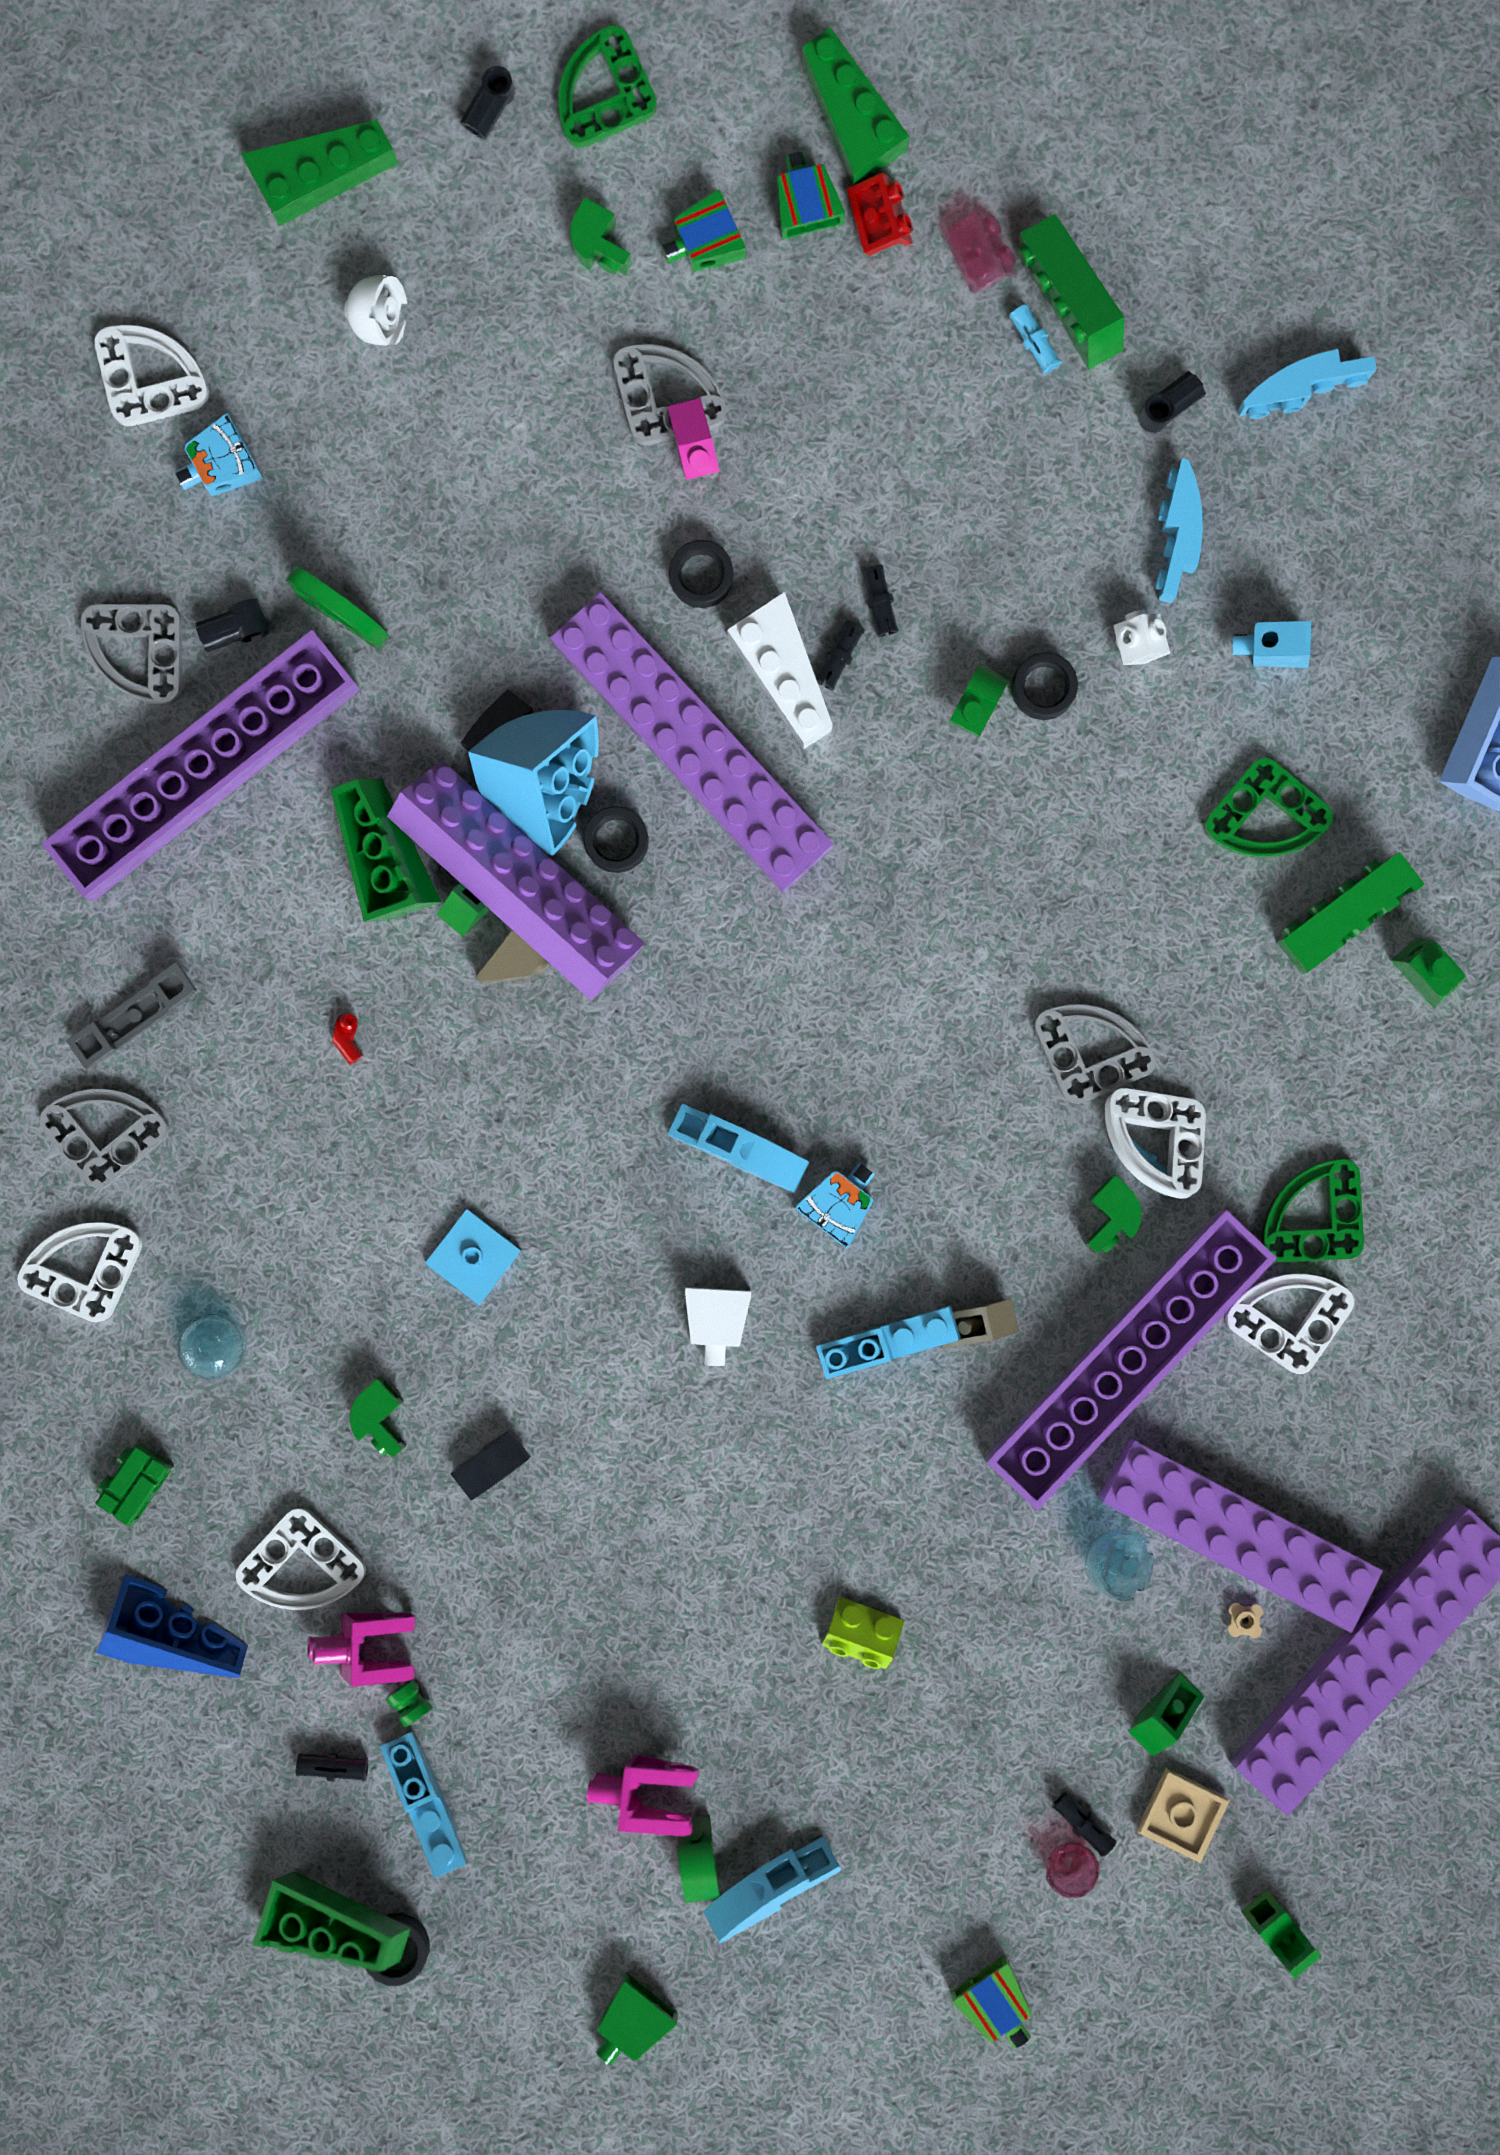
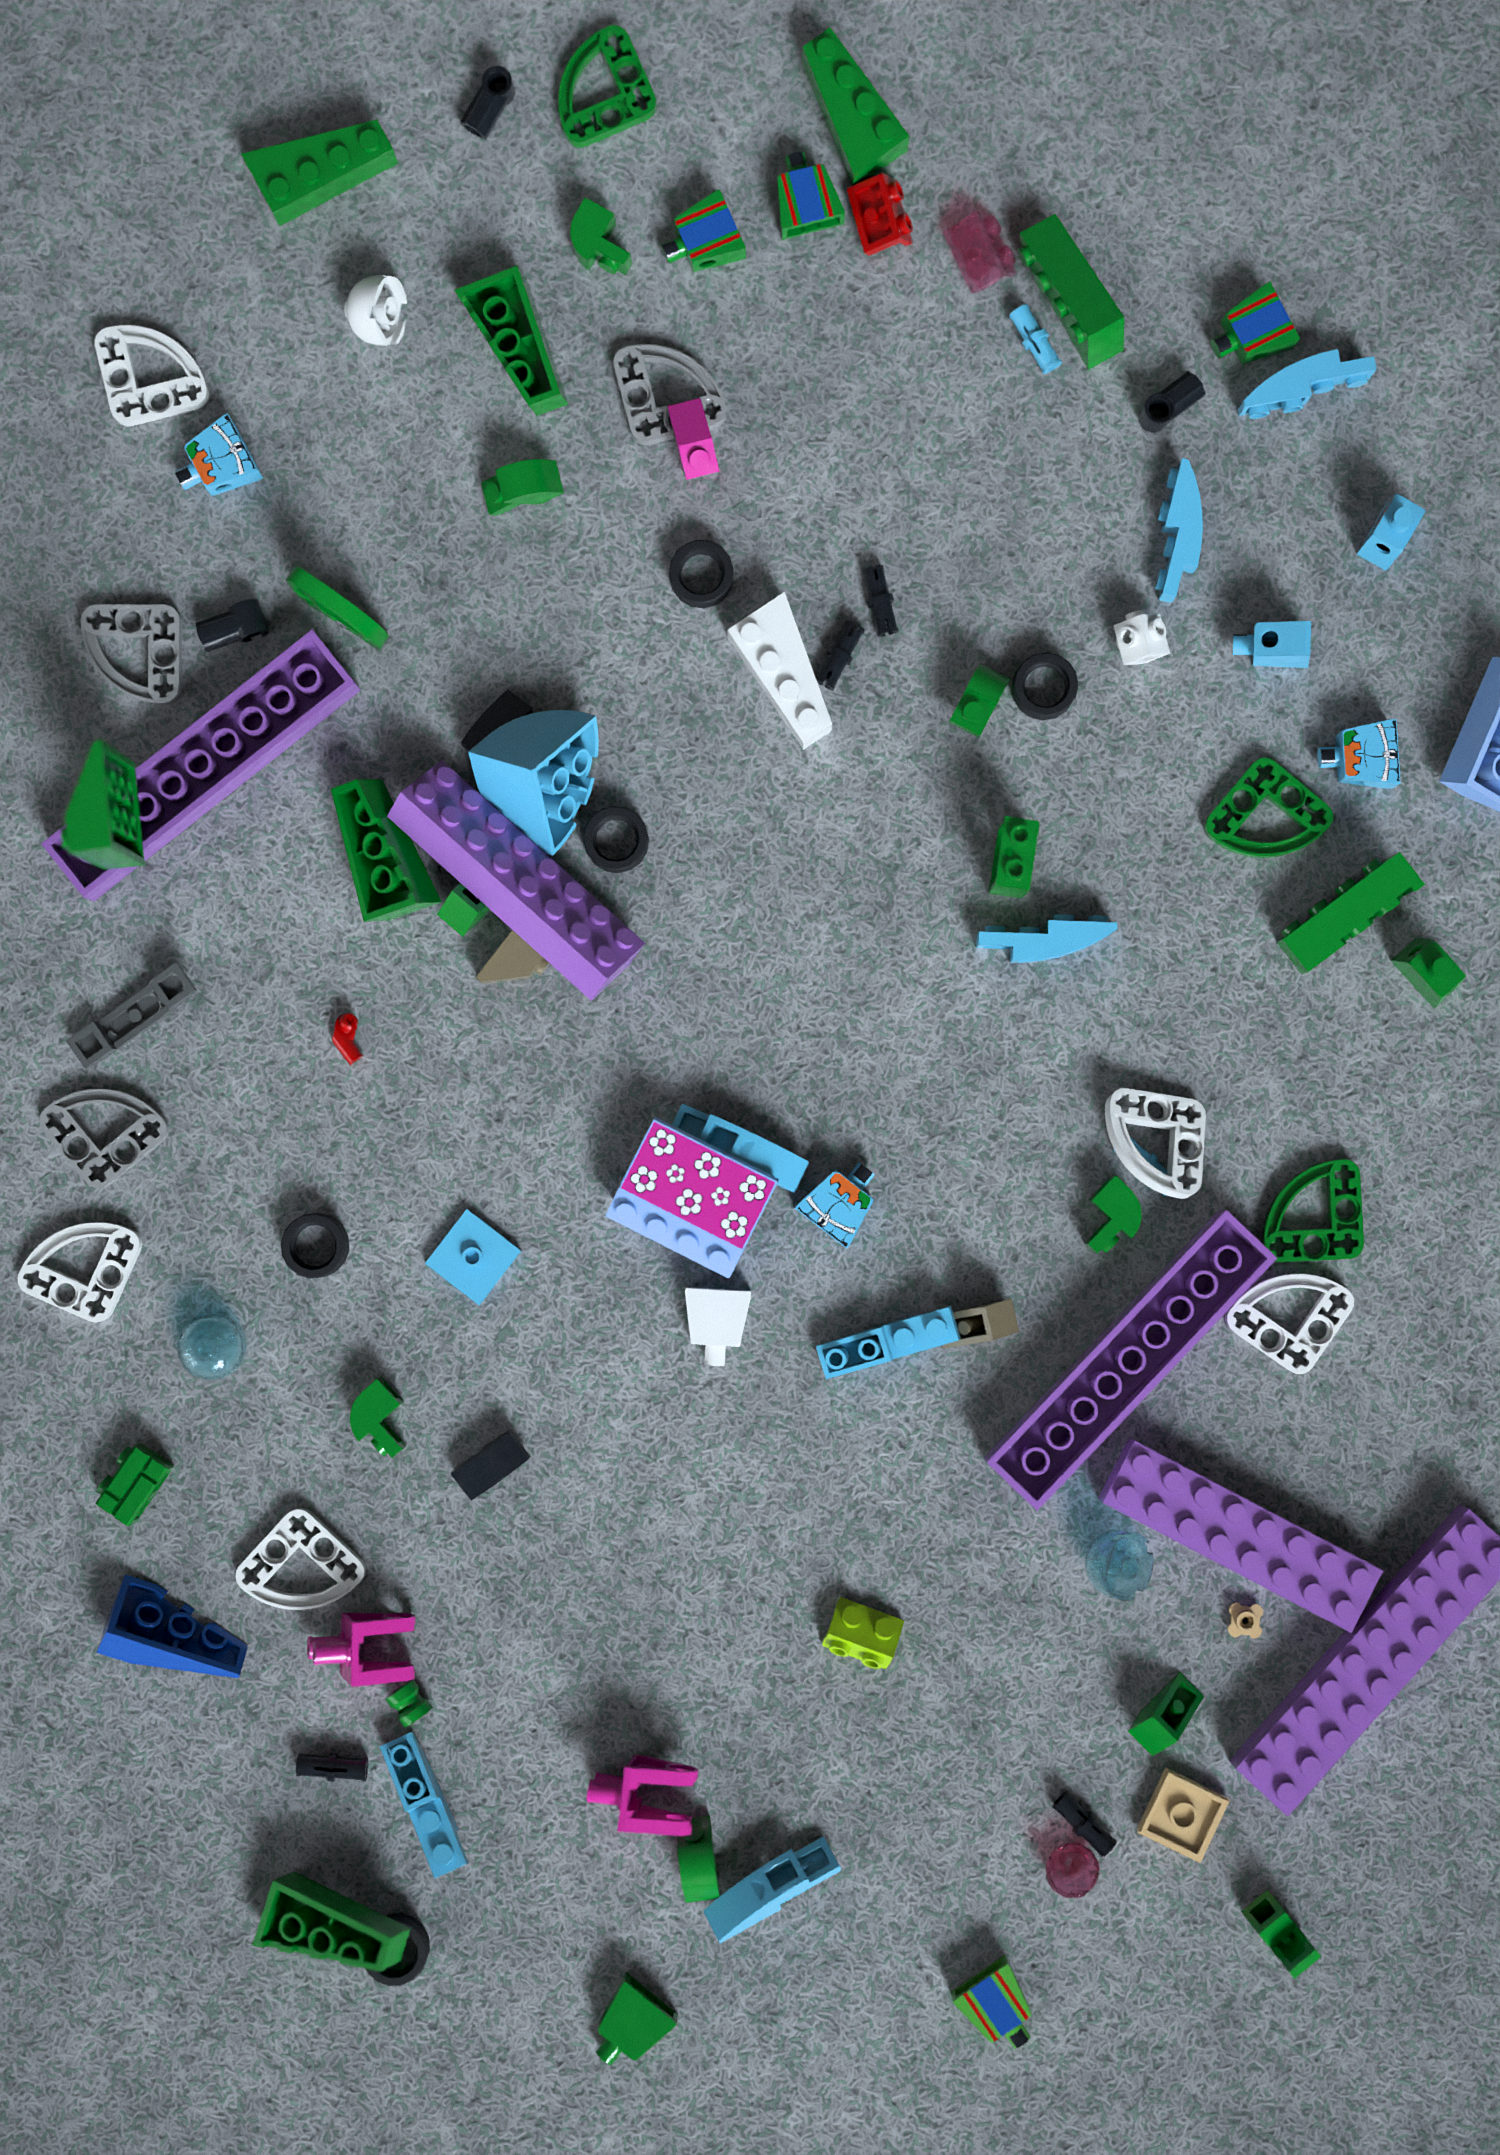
medium lavender brick [550,592,834,894] -> none
light grey beam [1034,1004,1156,1104] -> none
none -> green slope [61,740,145,870]
none -> black tyre [281,1213,350,1279]
none -> green wedge [454,266,568,416]
none -> green brick [481,459,564,516]
none -> slope [606,1117,779,1278]
none -> medium azure slope [976,914,1117,963]
none -> green window [988,816,1040,899]
none -> torso [1211,282,1300,365]
none -> medium azure torso [1317,719,1401,789]
none -> medium azure torso [1357,493,1426,571]

